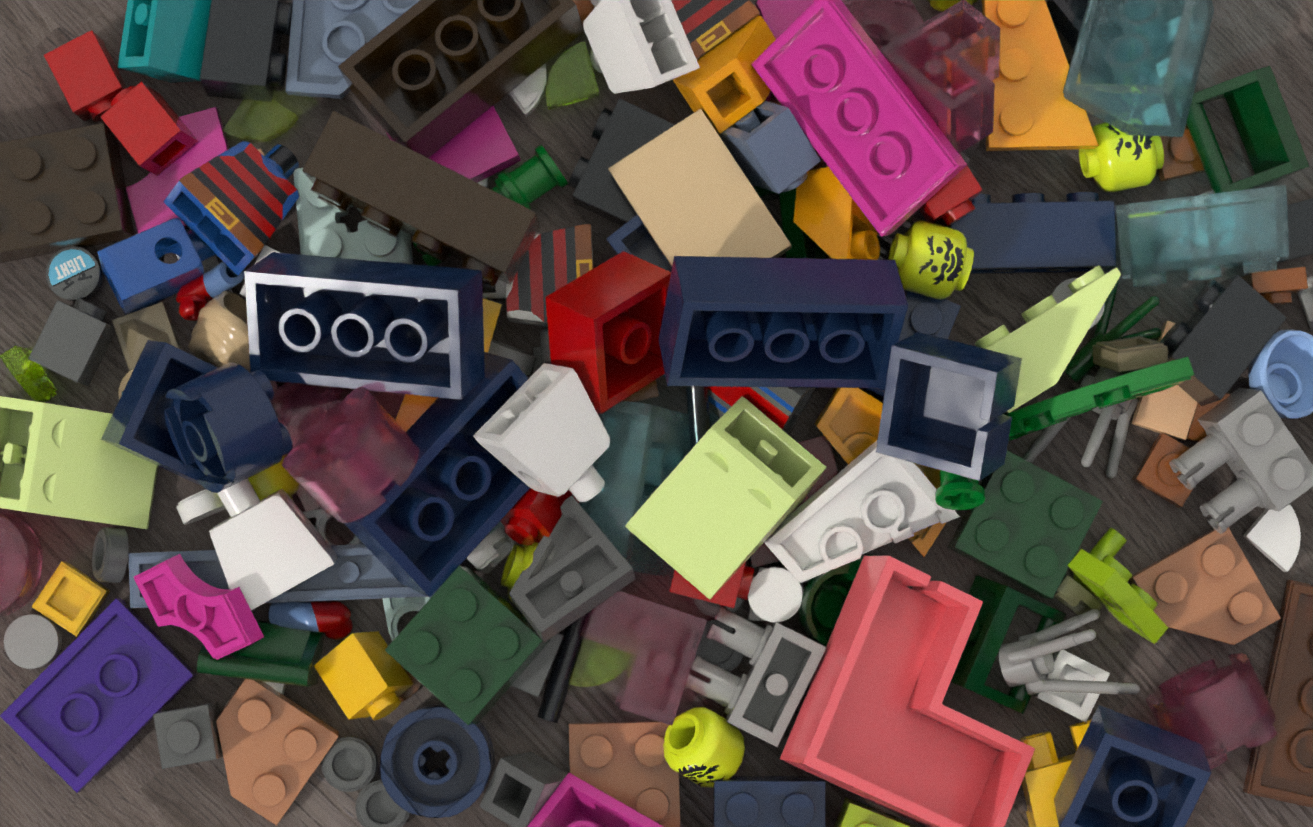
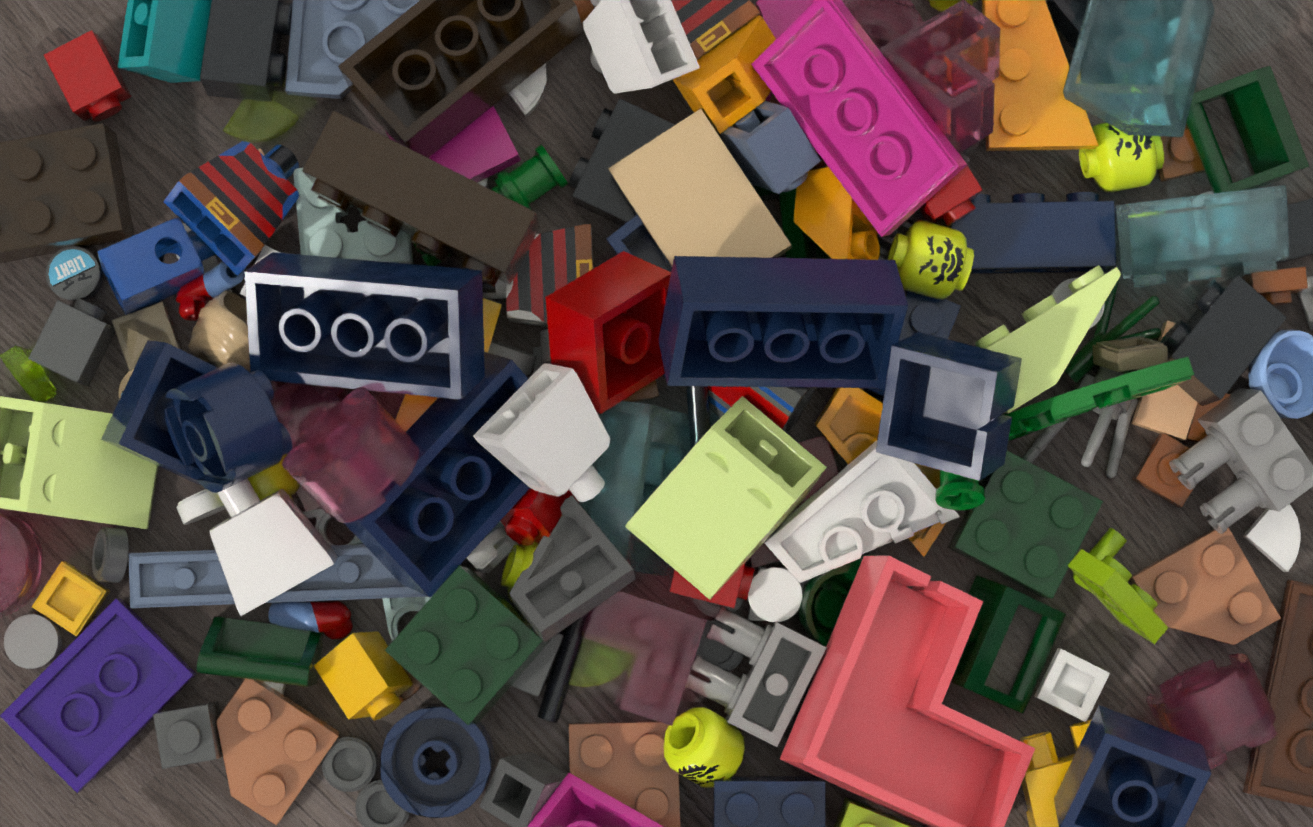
red brick [101,81,198,176] -> none
dark pink tile [126,107,229,234] -> none
dark pink tile [134,554,264,660] -> none
clear neon green tile [546,41,600,110] -> none
light grey plant [999,609,1140,695] -> none
olive tile [1054,575,1103,615] -> none

